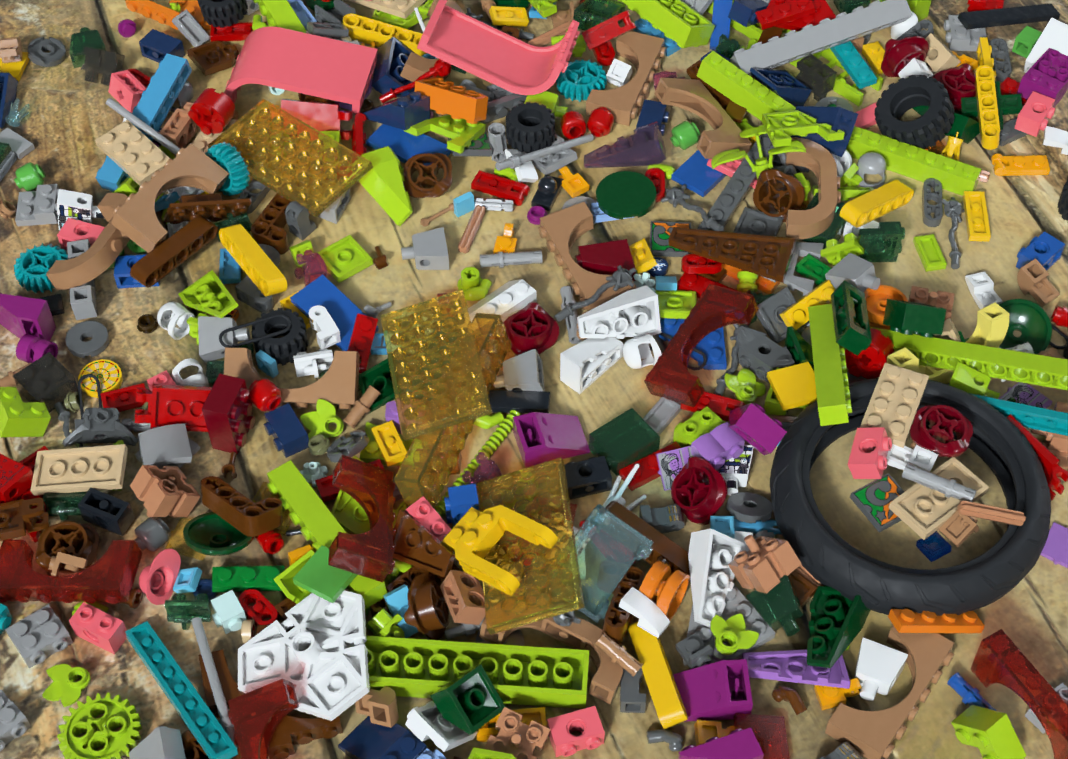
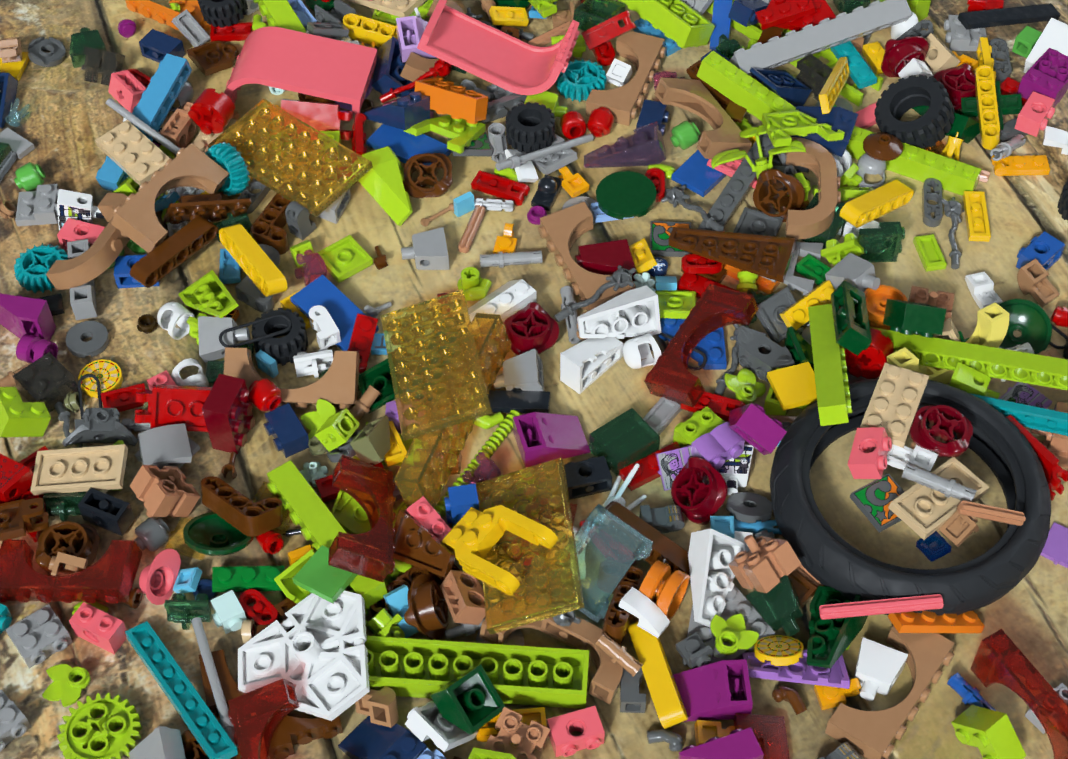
none -> lime head [315,408,360,452]
none -> olive slope [350,415,391,466]
none -> lavender slope [396,16,437,62]
none -> yellow tile [754,635,804,666]
none -> yellow tile [819,57,850,114]
none -> coral axle [819,594,943,620]
none -> reddish brown dish [863,132,903,161]
none -> light grey pin [990,134,1026,161]

